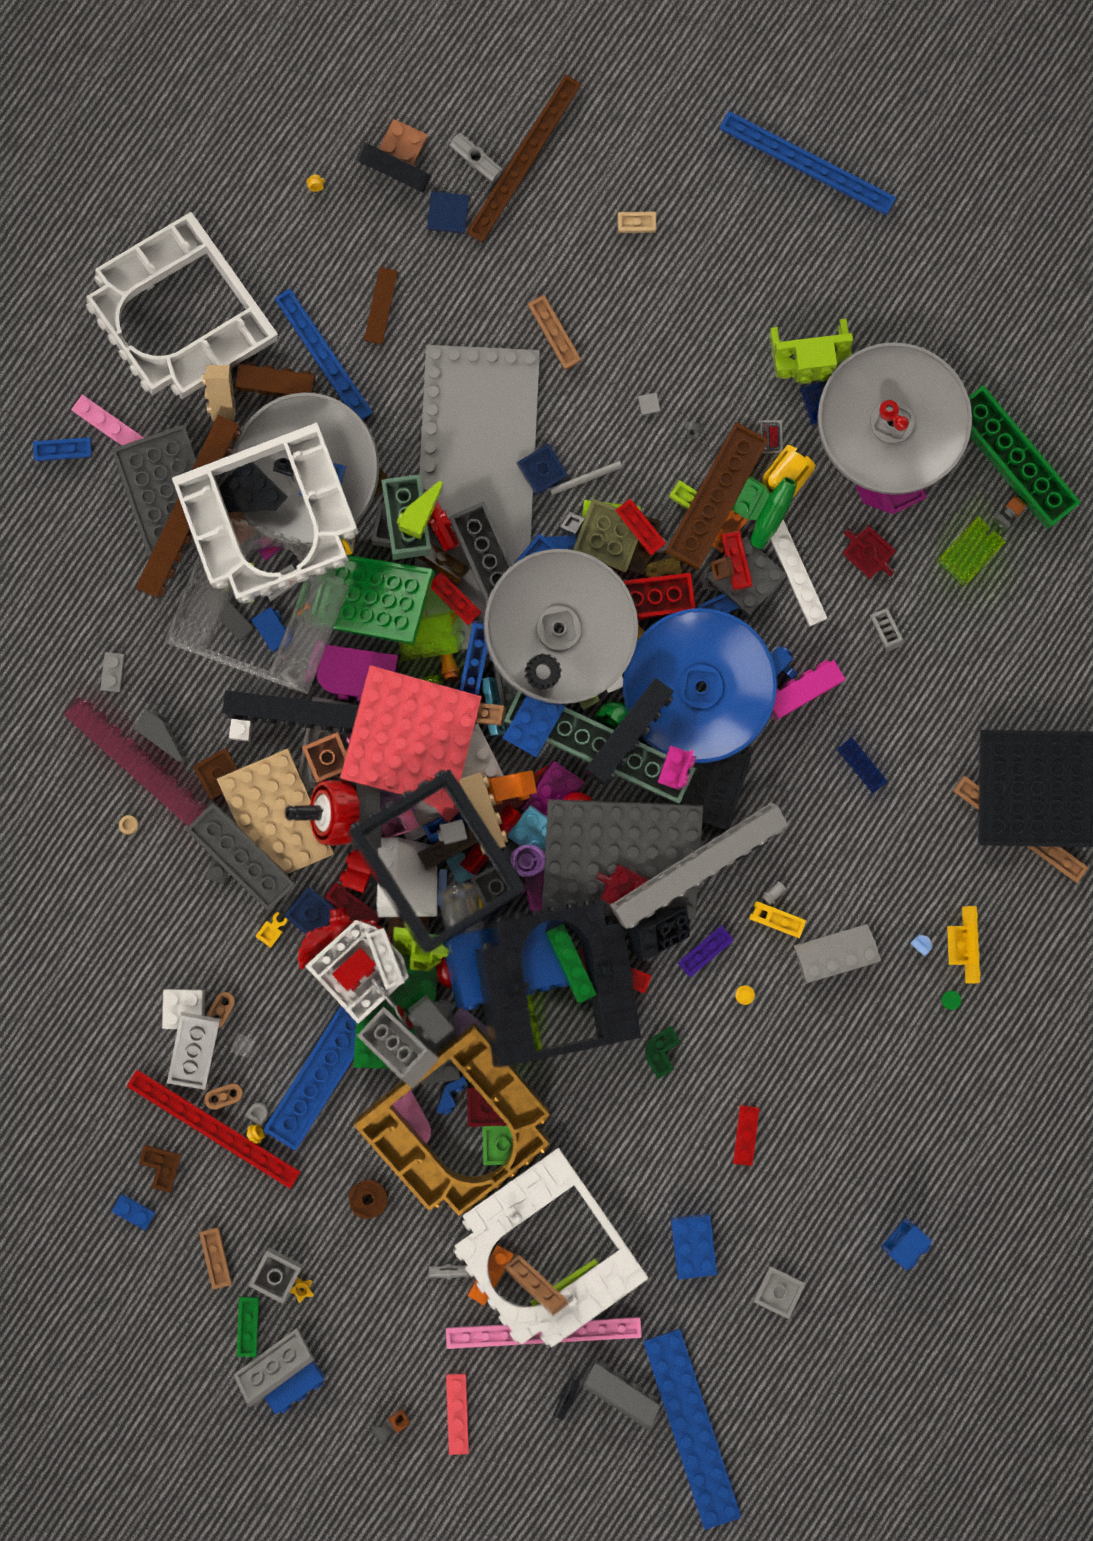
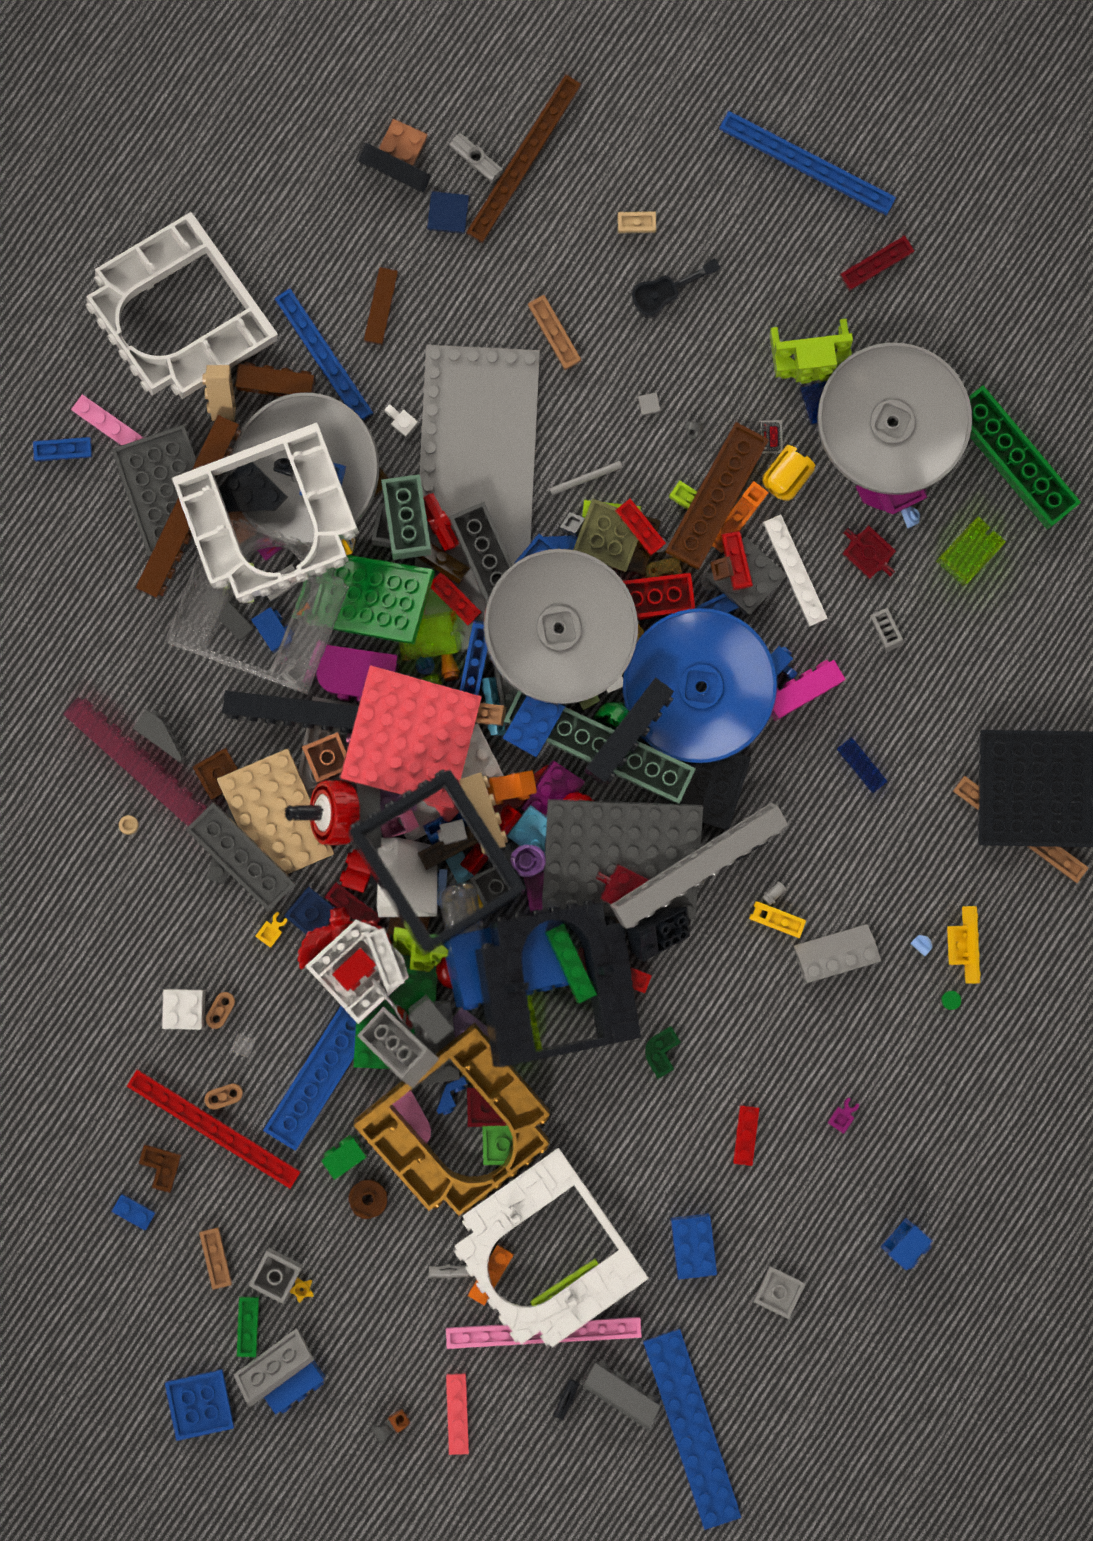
light grey plate [100,652,125,693] -> none
light grey plate [167,1012,220,1090] -> none
white brick [229,719,253,742] -> none
light grey tile [245,1103,268,1126] -> none
yellow plate [247,1124,264,1144] -> none
yellow plate [306,174,325,192] -> none
lime slope [397,481,443,539] -> none
medium nougat plate [504,1255,568,1316] -> none
dark blue tile [516,443,568,495] -> none
black tyre [524,653,562,690] -> none
dark pink bracket [658,746,696,790] -> none
dark purple plate [677,925,734,977] -> none
green plate [732,477,797,549] -> none
yellow plate [735,985,755,1005] -> none
red plate [879,400,909,431] -> none
leg [992,495,1027,532] -> none
none -> blue plate [165,1369,235,1441]
none -> green brick [321,1135,369,1180]
none -> white plate [385,404,418,437]
none -> blue plate [416,655,435,675]
none -> black piece [632,258,720,318]
none -> magenta plate [827,1097,859,1134]
none -> dark red plate [840,235,915,292]
none -> light blue plate [901,506,920,528]

